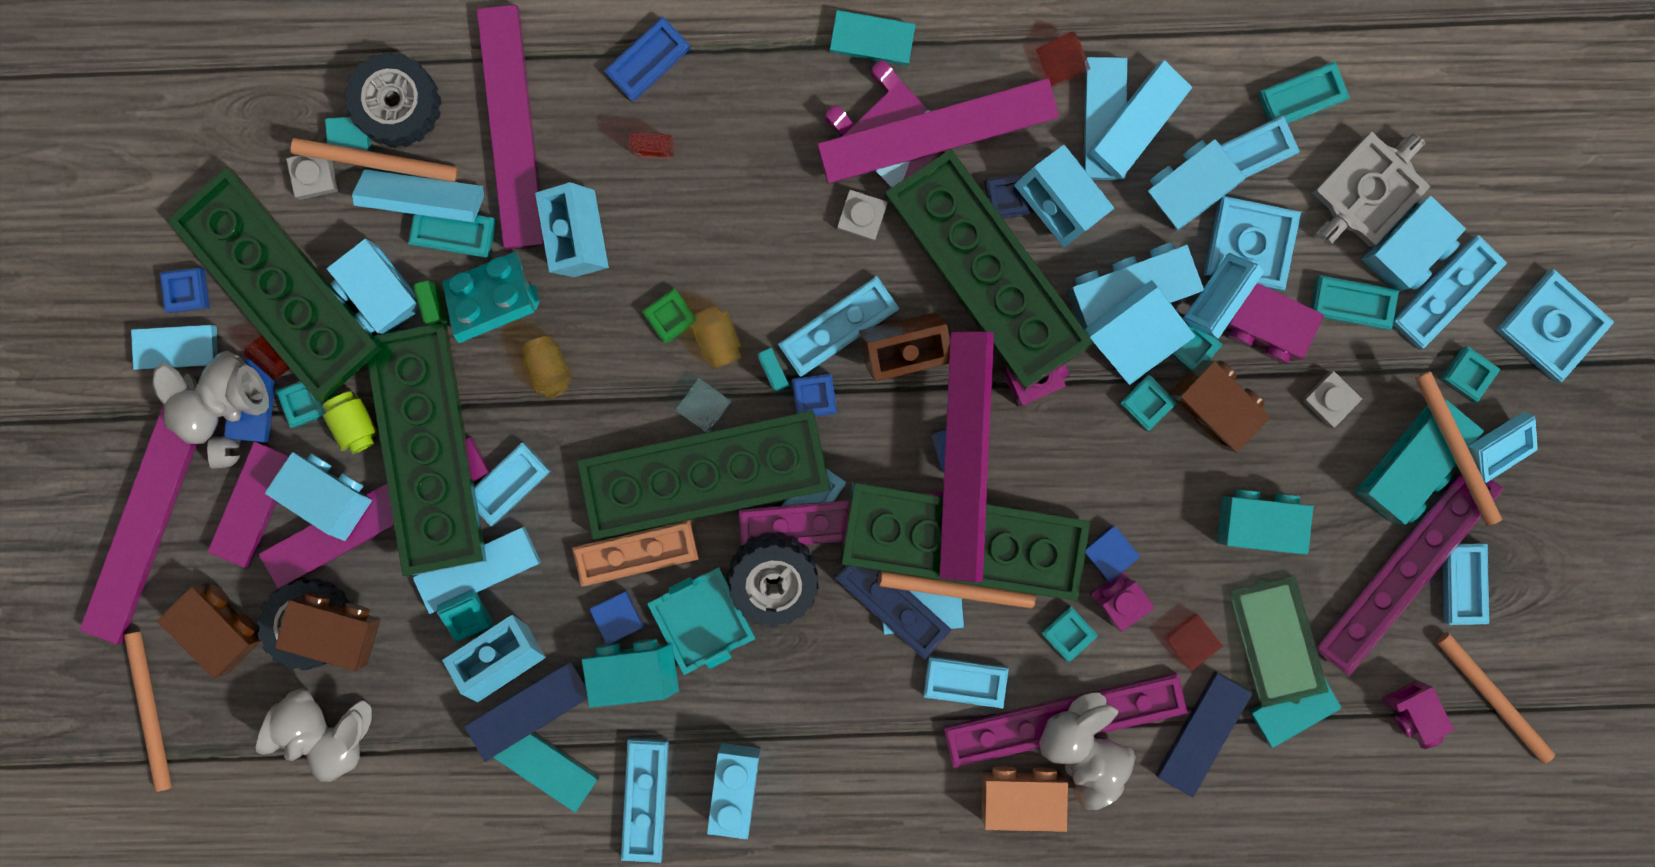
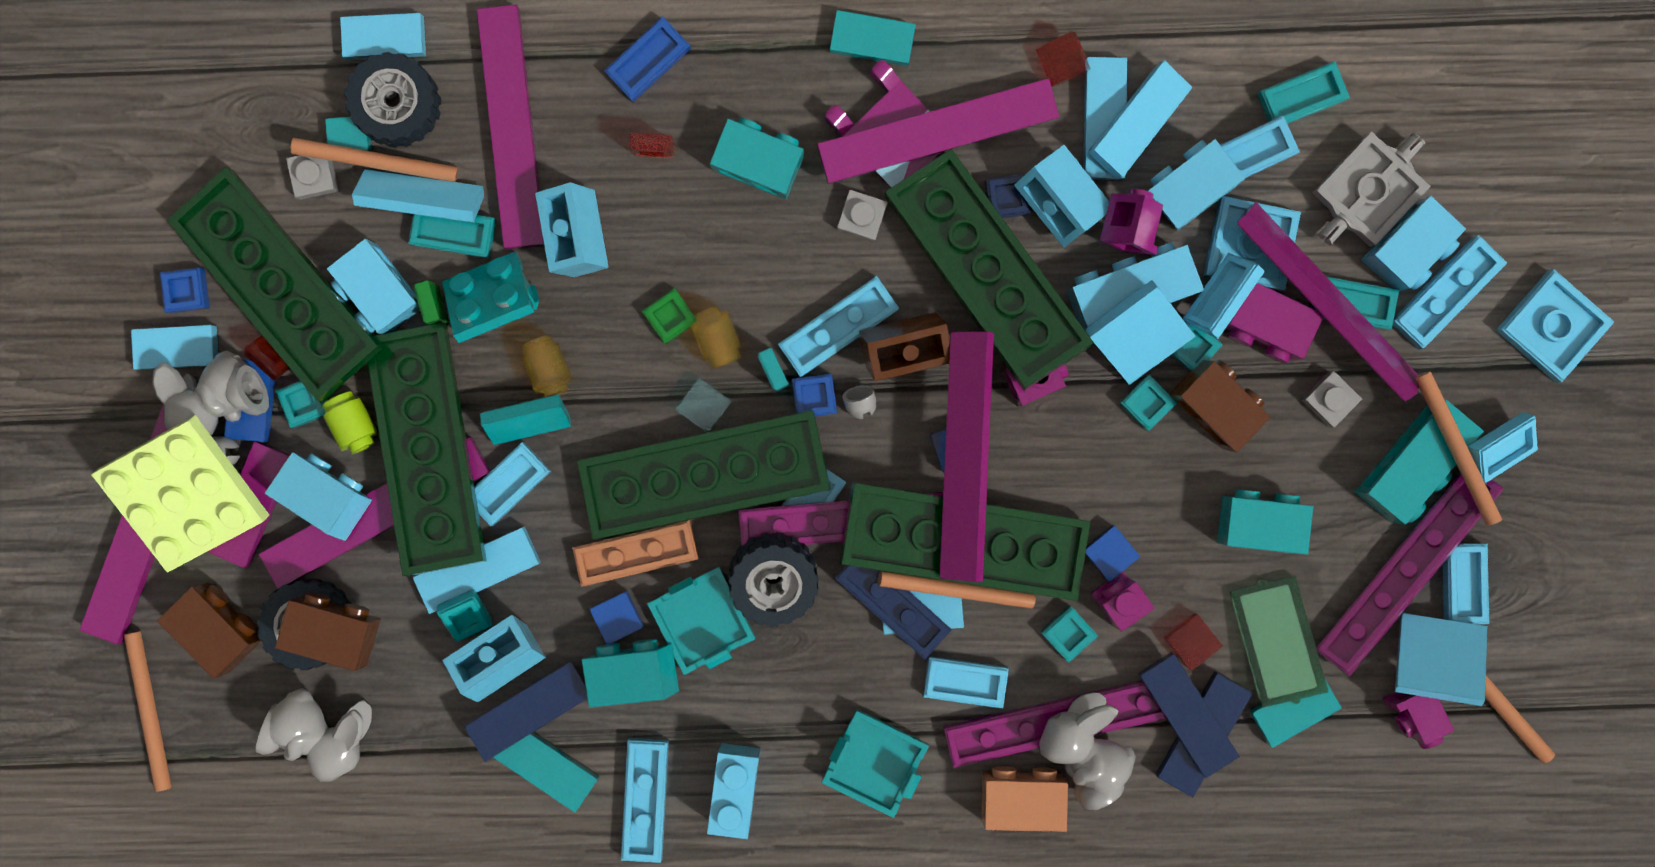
teal tile [1439,346,1501,402] -> none
none -> yellowish green plate [91,415,269,573]
none -> medium azure tile [340,13,426,60]
none -> teal tile [480,394,571,445]
none -> teal brick [710,118,804,200]
none -> teal piece [821,708,929,818]
none -> light grey hinge [842,385,876,419]
none -> magenta brick [1100,189,1163,255]
none -> dark blue tile [1138,652,1240,778]
none -> magenta tile [1237,202,1419,402]
none -> medium azure tile [1395,613,1488,706]

